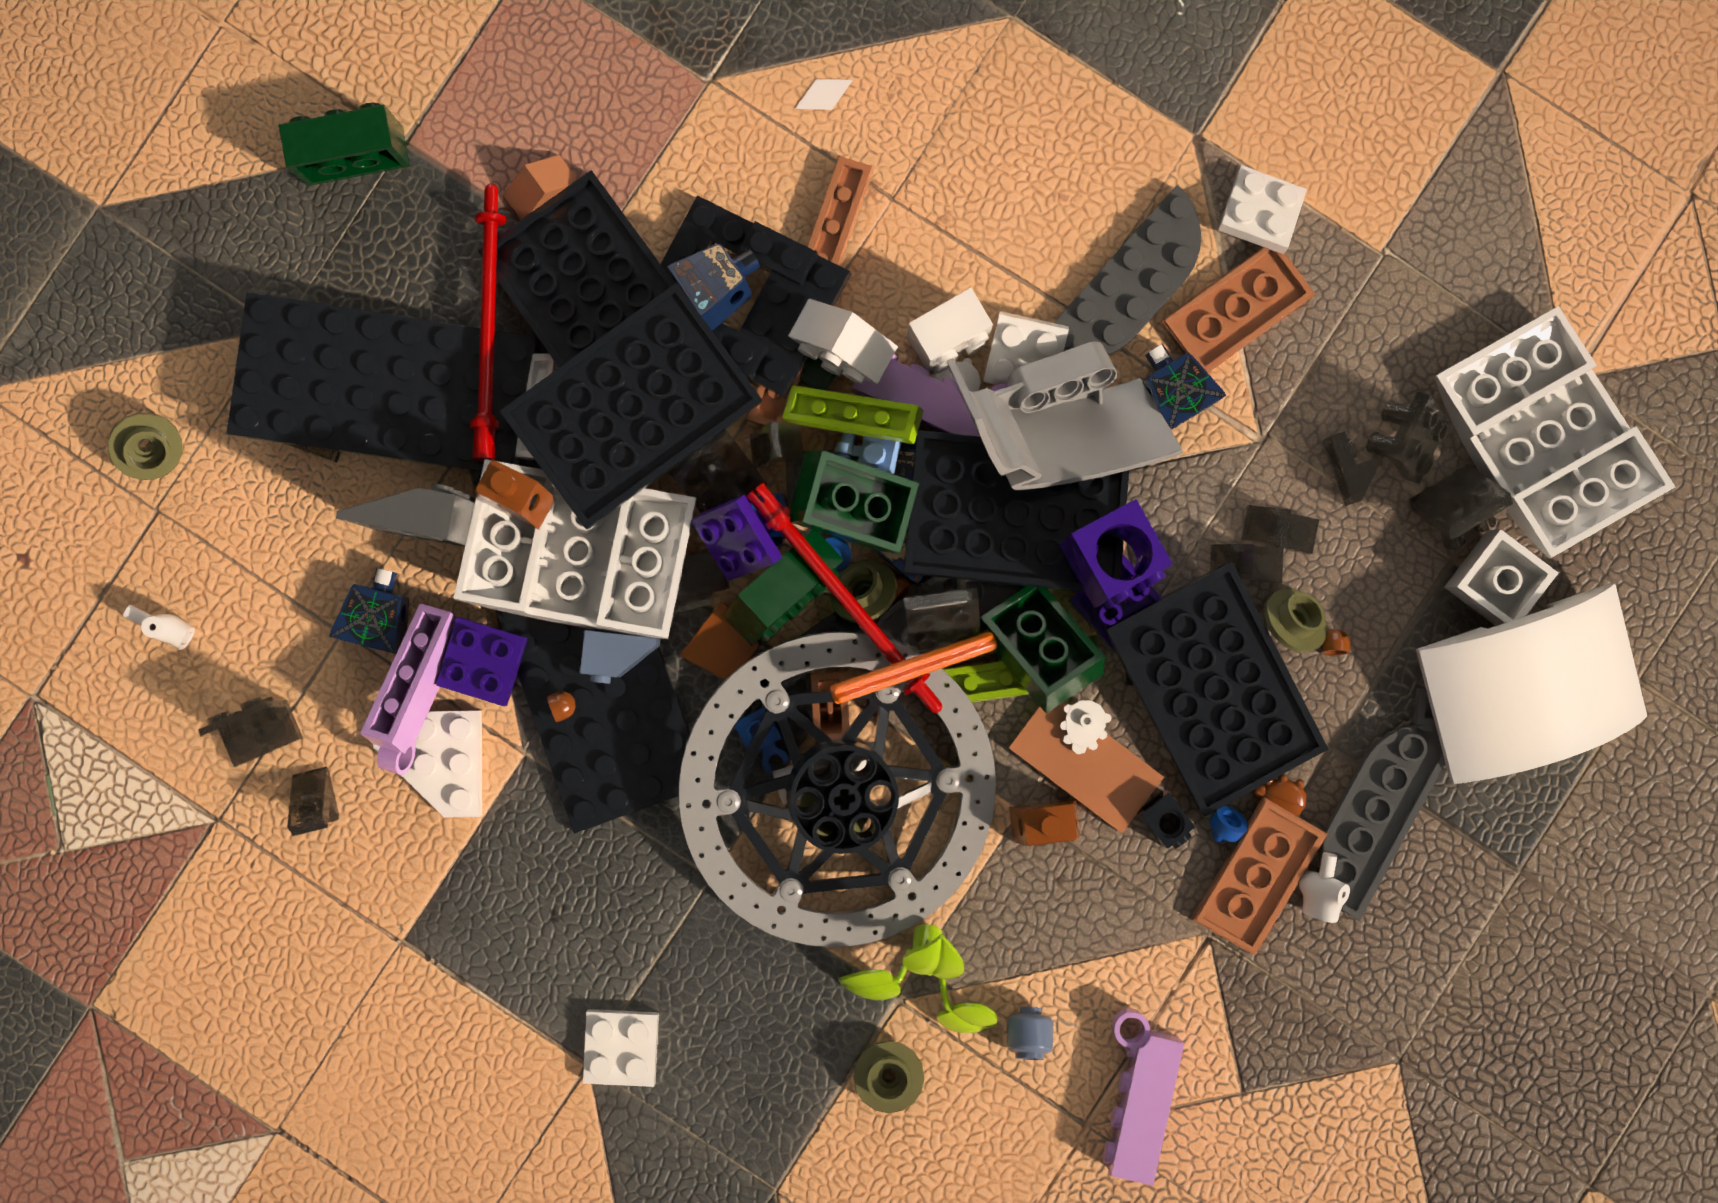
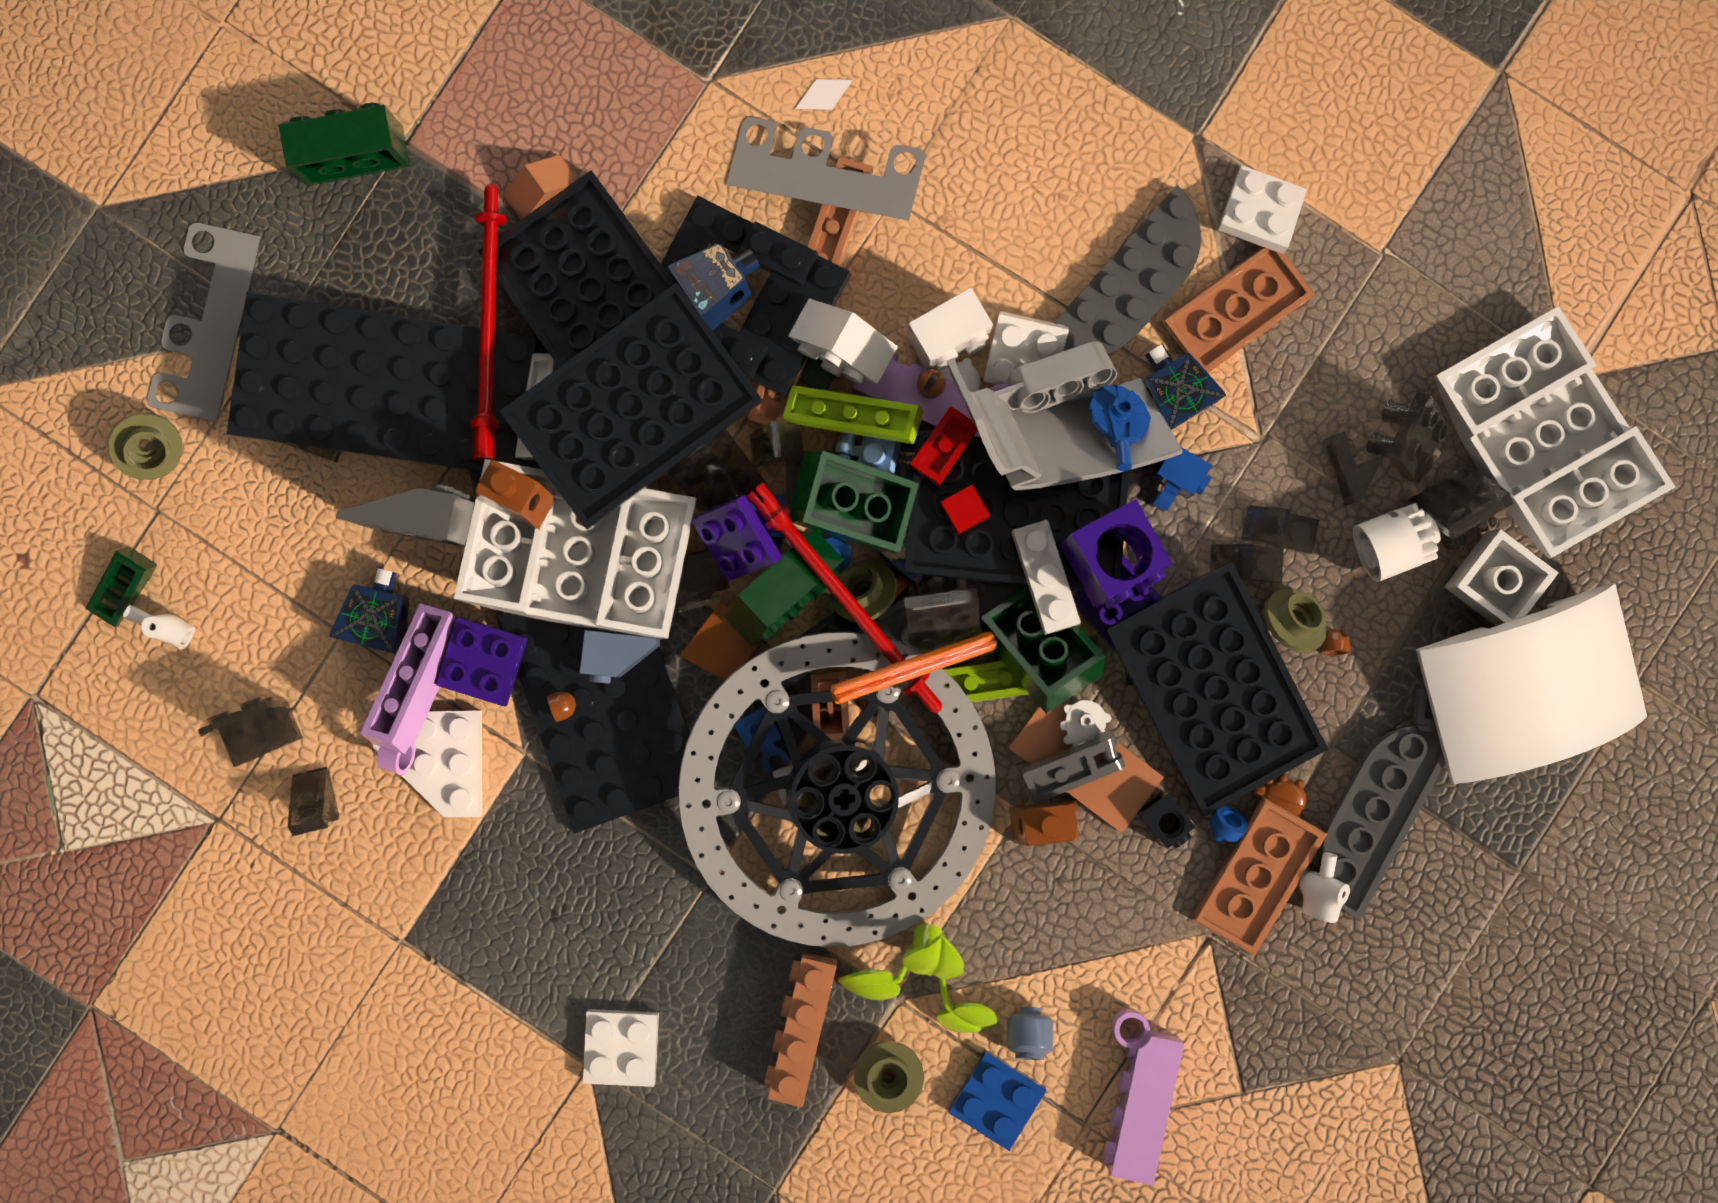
none -> dark green slope [85,547,157,627]
none -> light grey piece [147,222,261,422]
none -> light grey piece [726,117,925,221]
none -> nougat brick [763,951,837,1108]
none -> red plate [909,406,977,487]
none -> dark orange hinge [917,369,946,399]
none -> red tile [940,485,990,535]
none -> blue plate [948,1049,1047,1151]
none -> white plate [1011,520,1081,635]
none -> dark grey plate [1020,731,1125,804]
none -> blue piece [1087,384,1151,471]
none -> blue brick [1152,447,1212,512]
none -> white gear [1353,503,1441,582]

